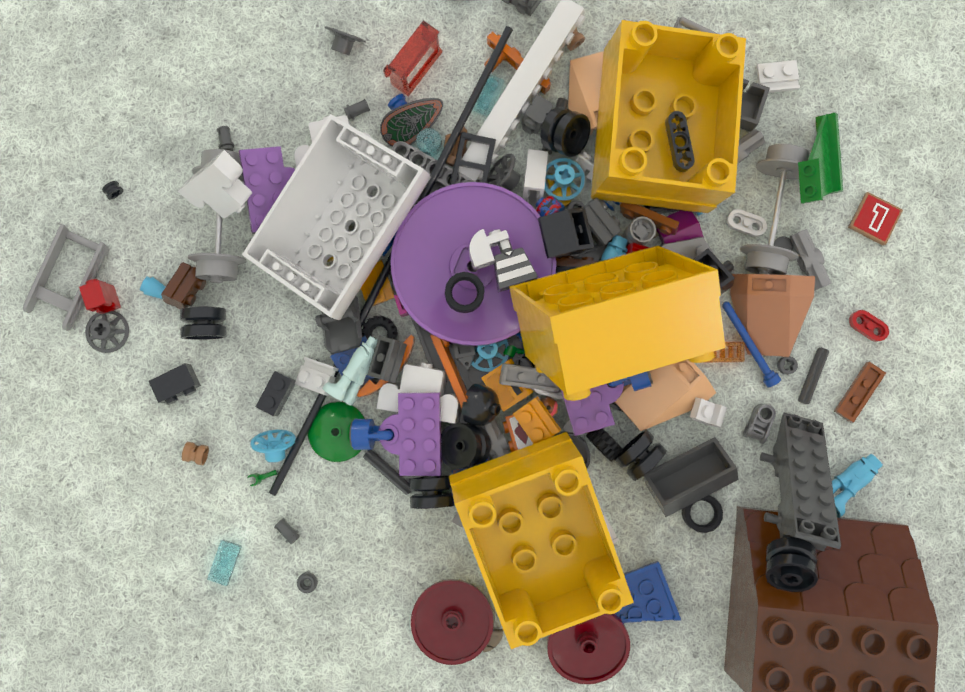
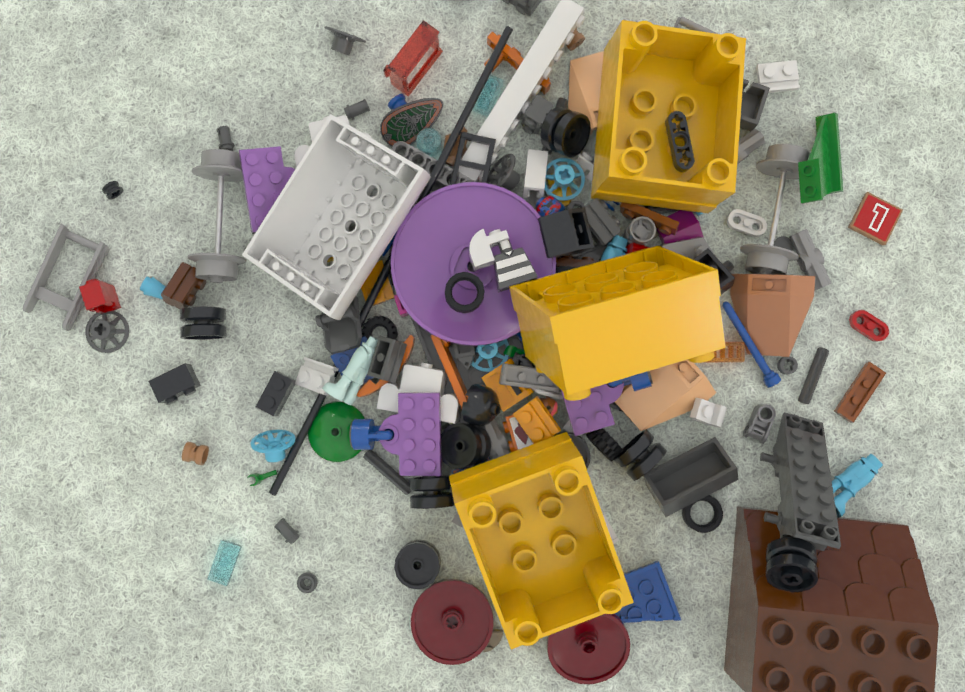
white brick [178,150,252,218] -> none
none -> black wheel [394,539,441,589]

